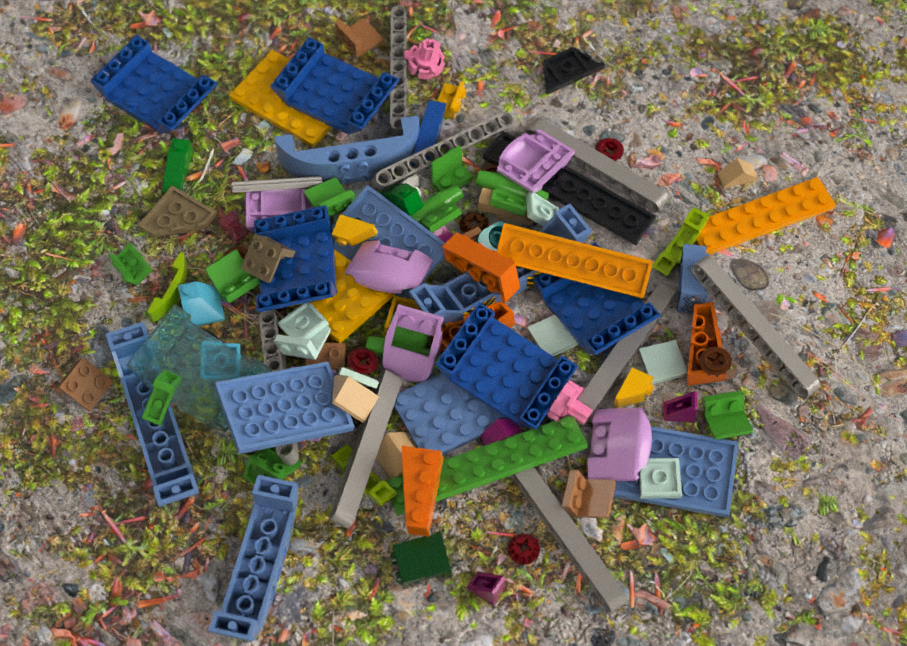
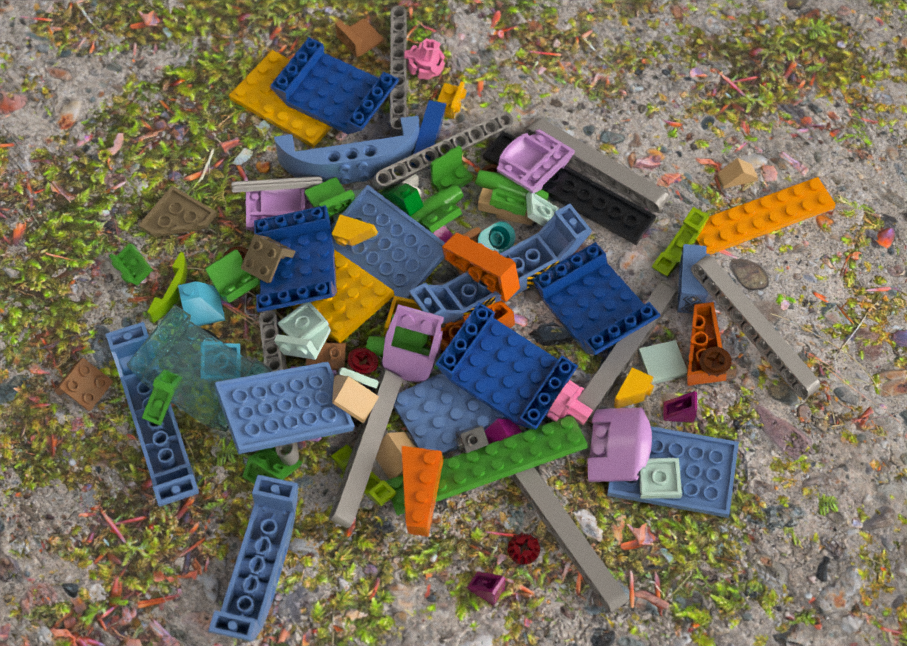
blue slope [90,35,218,134] -> none
green slope [162,138,193,195] -> none
clear pink panel [219,210,248,244] -> none
lavender slope [345,240,433,293] -> none
dark green panel [390,532,452,589] -> none
reddish brown gear [459,210,489,233] -> none
light orange plate [497,223,653,299] -> none
light aqua tile [527,315,579,356] -> none
black wing [543,47,605,95] -> none
medium nougat bracket [562,470,616,519] -> none
dark red gear [595,138,624,161] -> none
bright green bracket [703,390,753,440] -> none
none -> dark grey brick [455,425,489,453]

